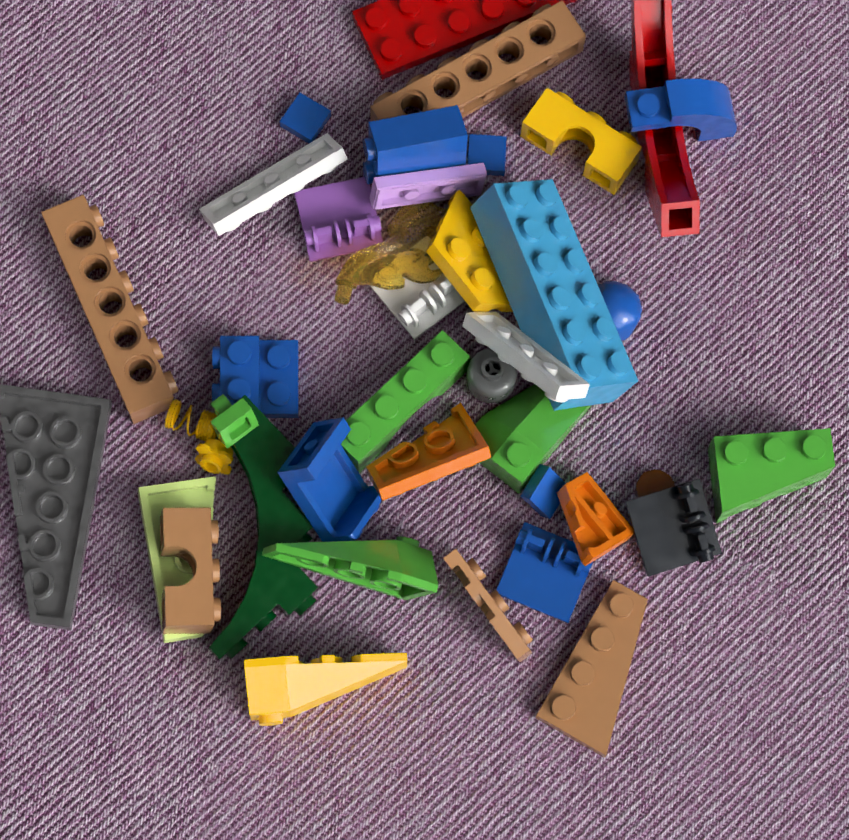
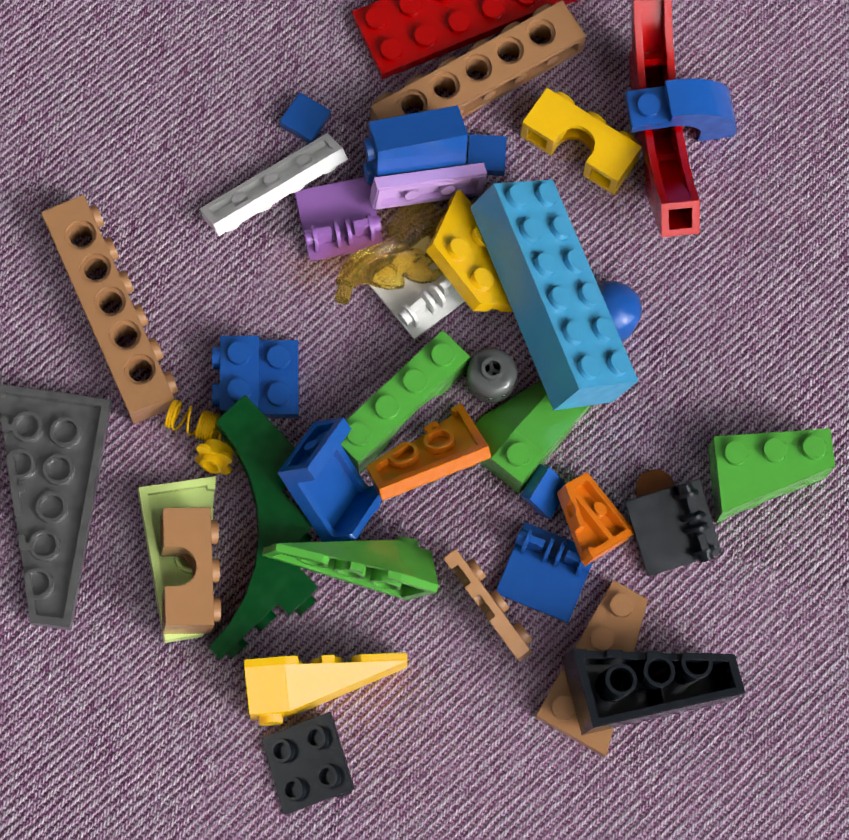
bright green tile [210,394,259,449] -> none
white plate [462,311,590,402] -> none
none -> black hinge [261,712,355,815]
none -> black wedge [561,649,745,735]

